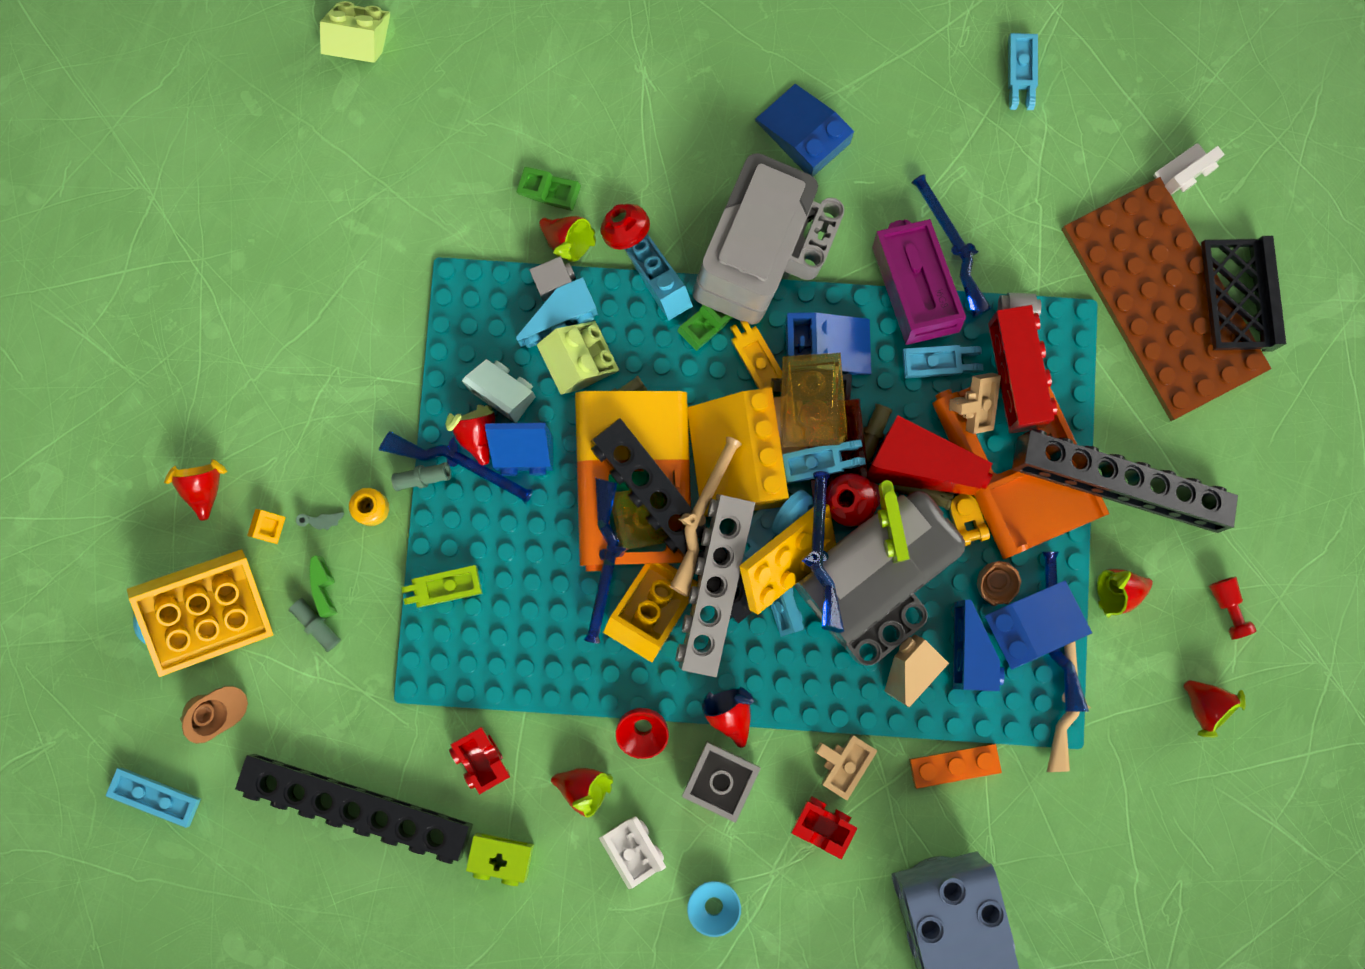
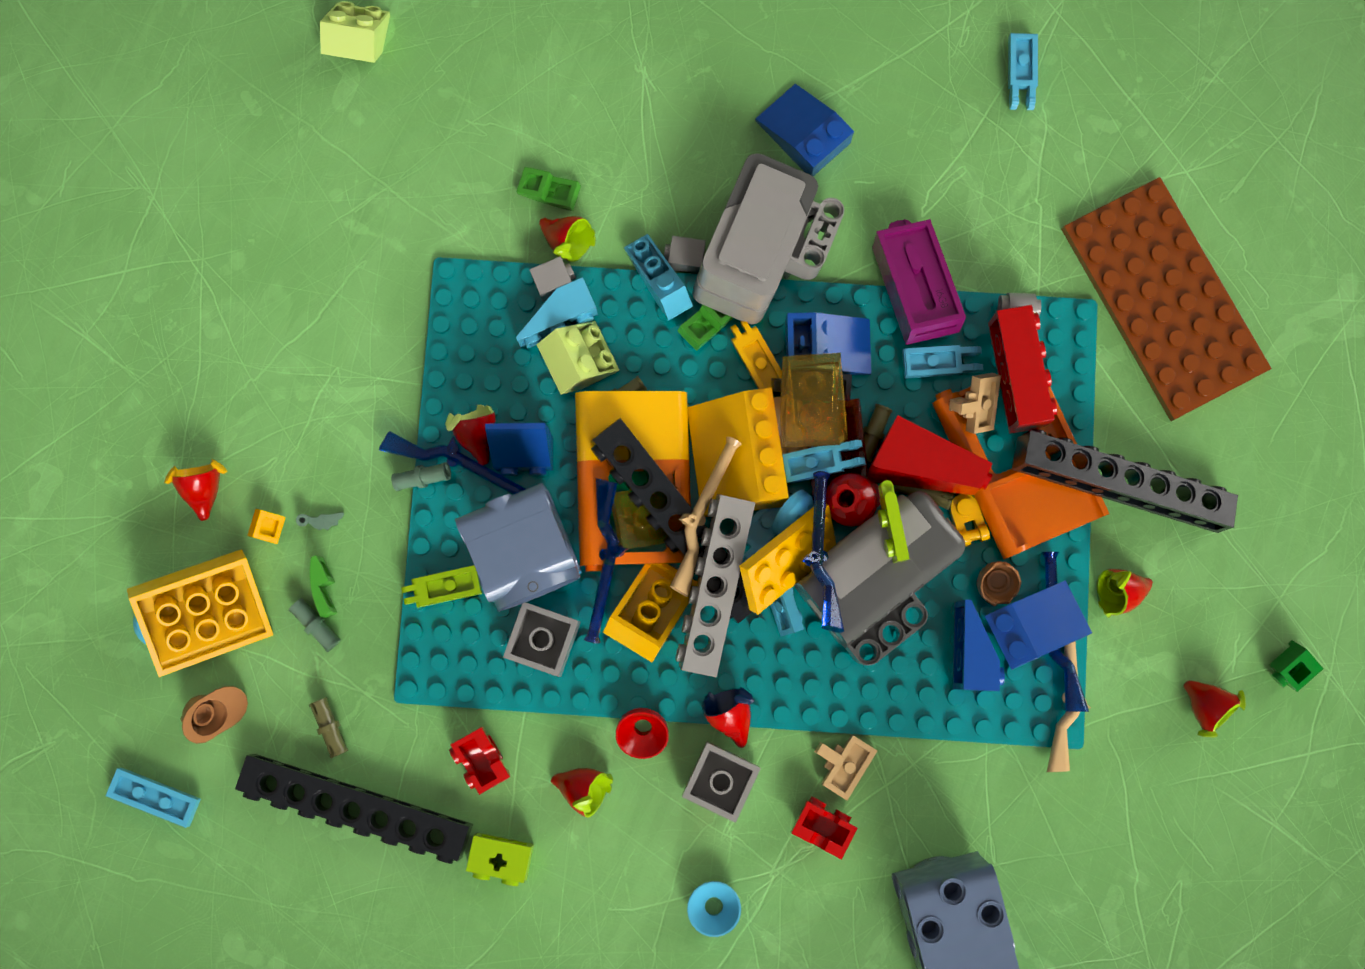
yellow head [349,488,389,526] -> none
light aqua slope [462,359,535,423] -> none
white bracket [599,816,666,889] -> none
red piece [600,204,650,250] -> none
tan slope [884,635,949,707] -> none
orange plate [909,744,1002,789] -> none
clear blue piece [911,174,991,318] -> none
white bracket [1153,144,1225,195] -> none
black fence [1201,236,1287,352] -> none
red piece [1208,576,1257,640] -> none
none -> olive pin [309,697,349,758]
none -> sand blue piece [455,483,583,611]
none -> light grey brick [503,602,581,677]
none -> light grey brick [664,236,706,274]
none -> green brick [1269,640,1324,692]

